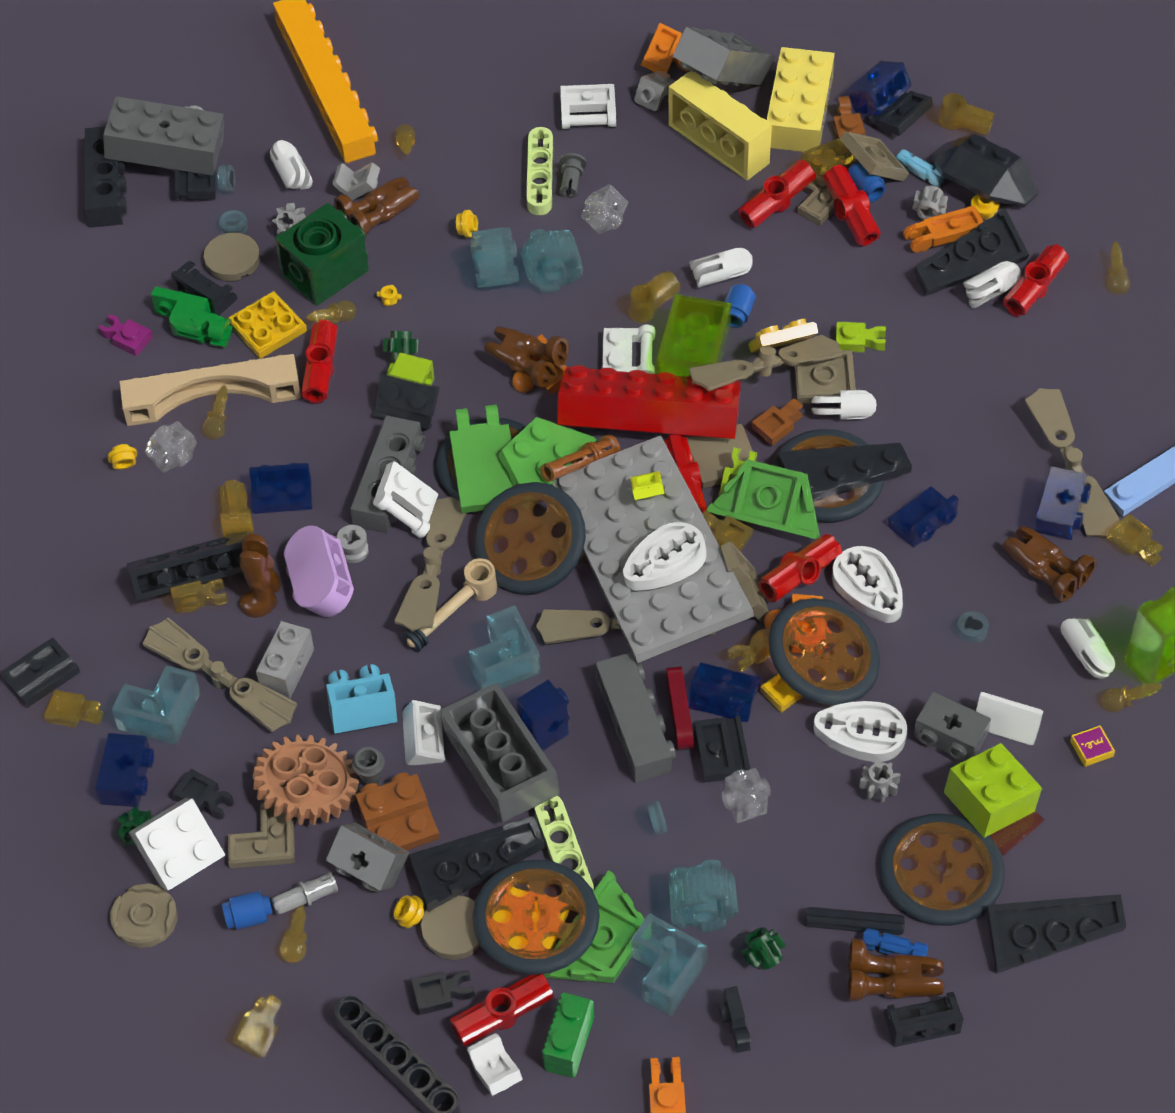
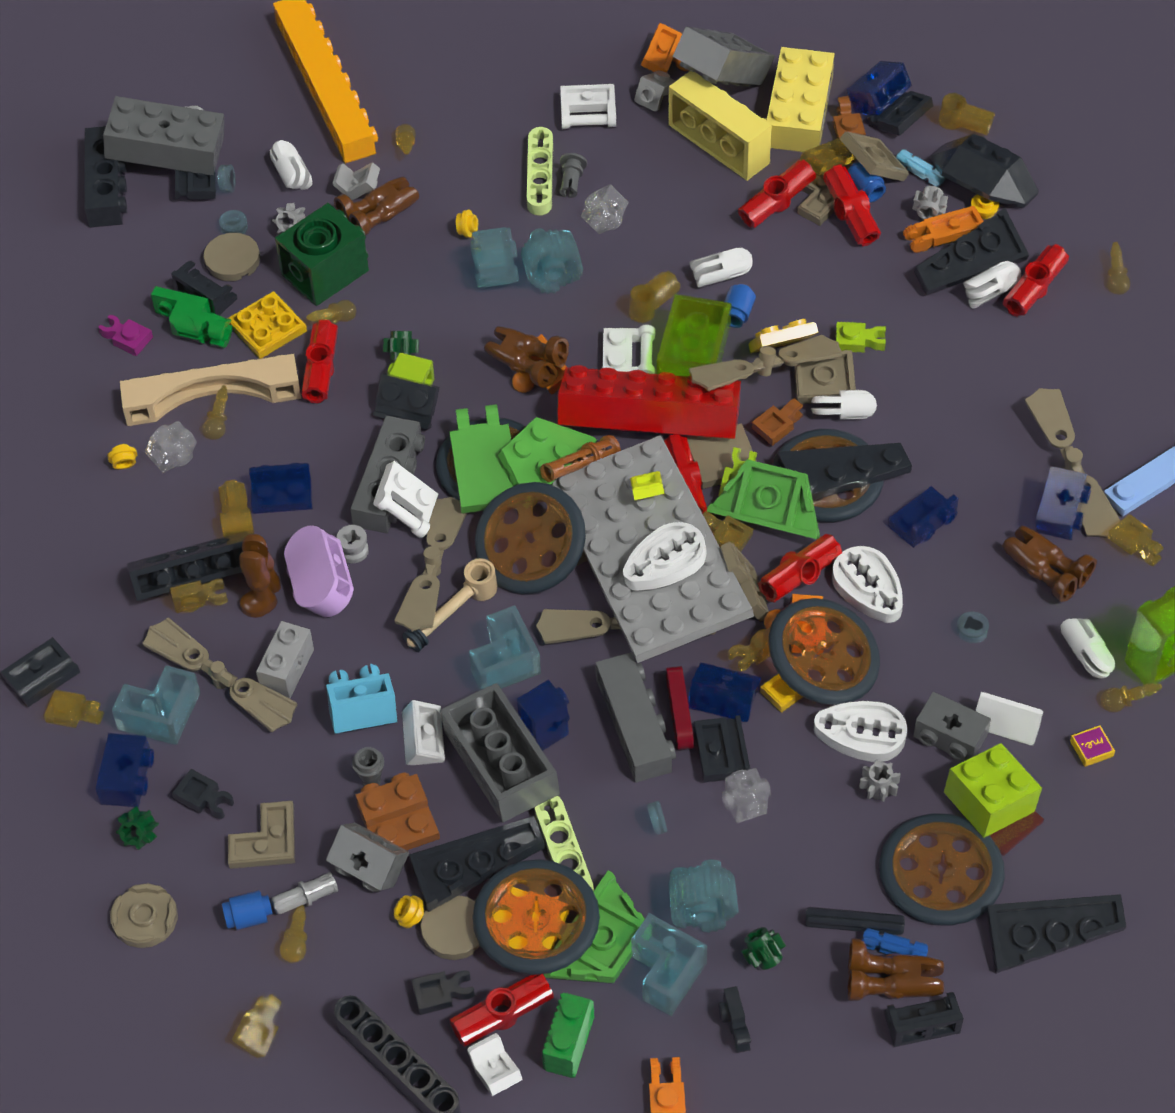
white brick [129,798,225,890] -> none
nougat gear [253,735,359,825] -> none
yellow piece [377,285,402,306] -> none

